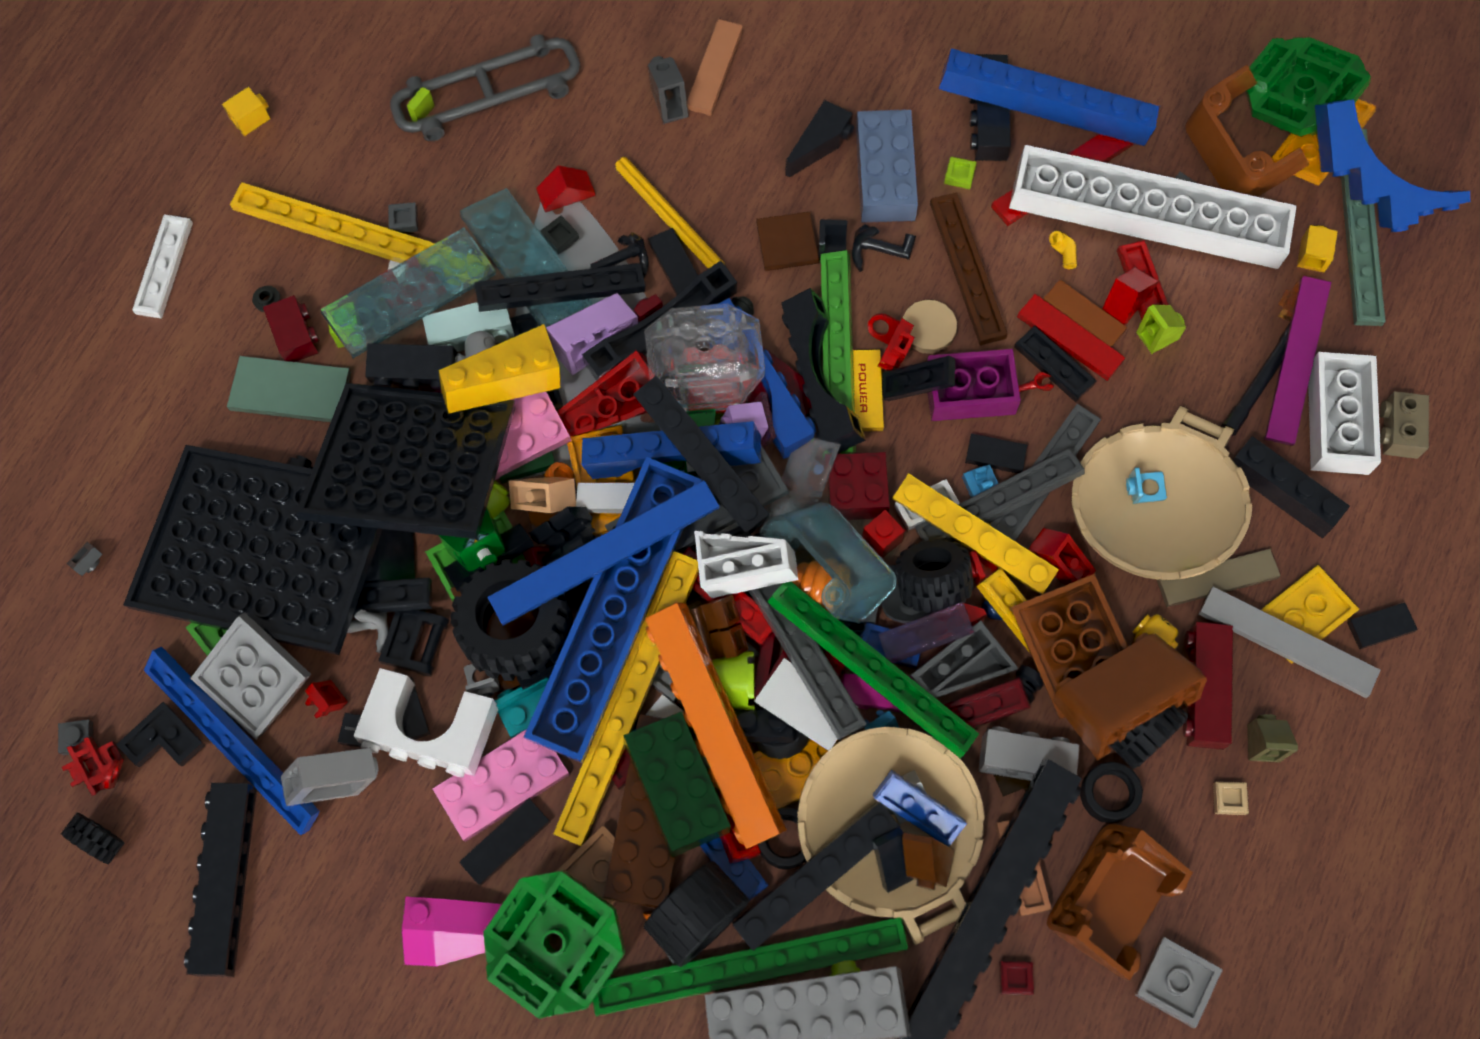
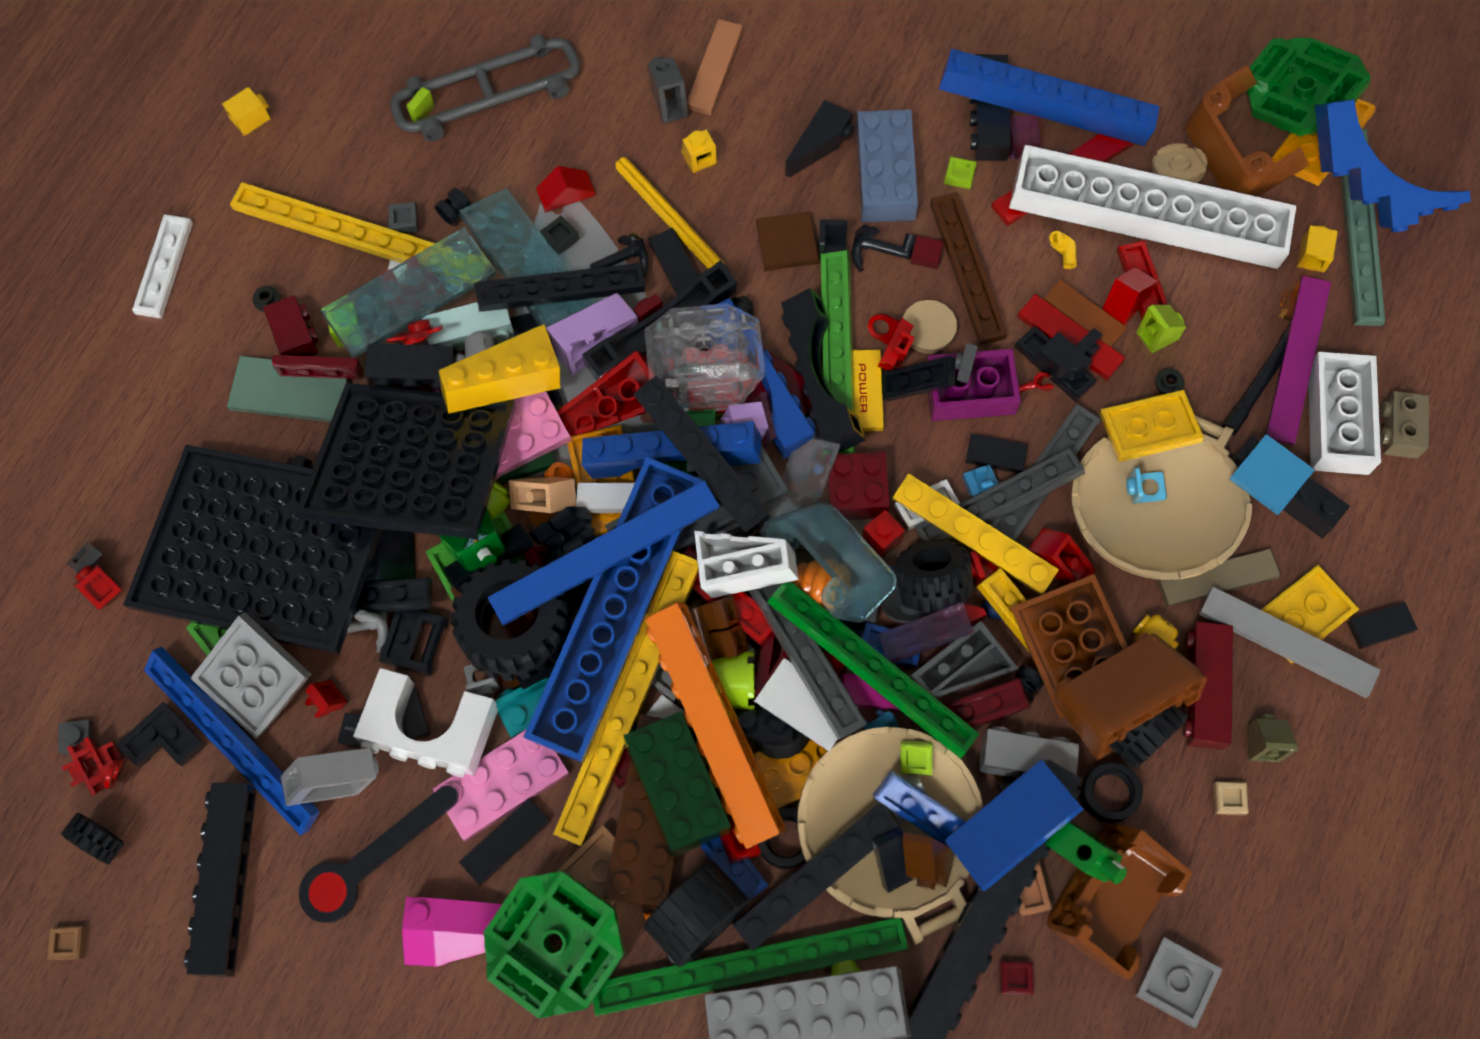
none -> medium nougat tile [47,926,86,961]
none -> red bracket [72,564,122,610]
none -> dark red tile [272,355,364,380]
none -> black piece [299,785,459,923]
none -> red plate [387,319,444,345]
none -> black wheel [434,188,473,226]
none -> yellow brick [681,129,717,173]
none -> lime tile [901,740,933,775]
none -> dark red tile [910,235,944,269]
none -> blue tile [944,759,1084,891]
none -> dark grey plate [955,343,978,383]
none -> clear pink brick [1009,115,1041,159]
none -> black brick [1035,328,1102,380]
none -> green torso [1045,821,1127,885]
none -> yellow tile [1100,390,1204,462]
none -> tan tile [1152,143,1208,183]
none -> pearl dark grey plate [1155,368,1184,395]
none -> dark azure tile [1229,434,1315,515]

